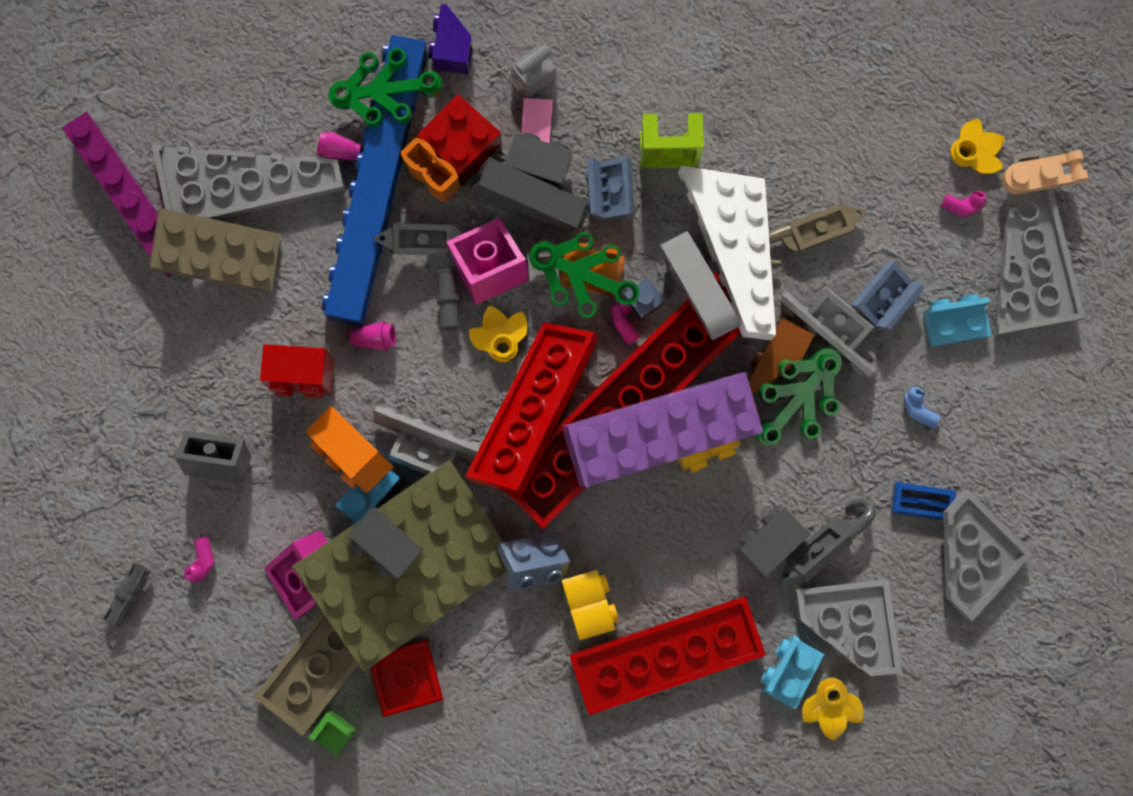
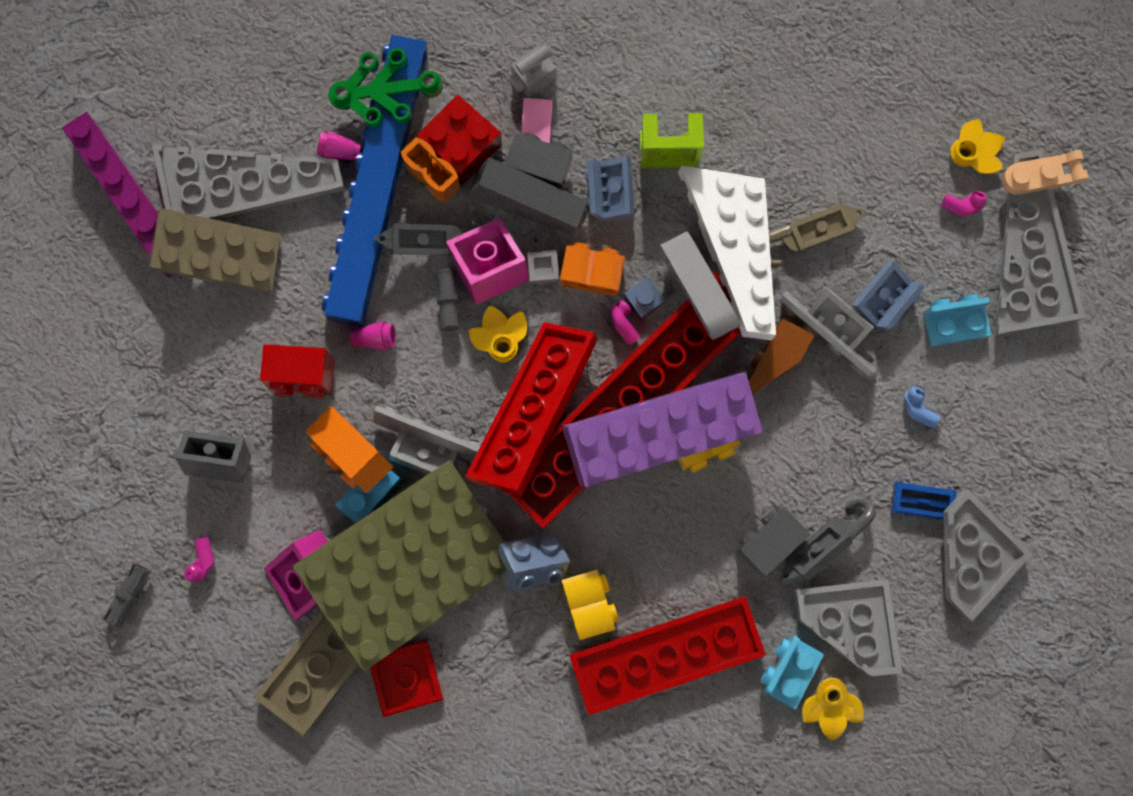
bright green panel [308,710,357,756] -> none
dark grey brick [345,507,423,579] -> none
dark purple slope [428,4,473,74] -> none
green plant [529,232,639,318] -> none
green plant [755,348,842,446] -> none

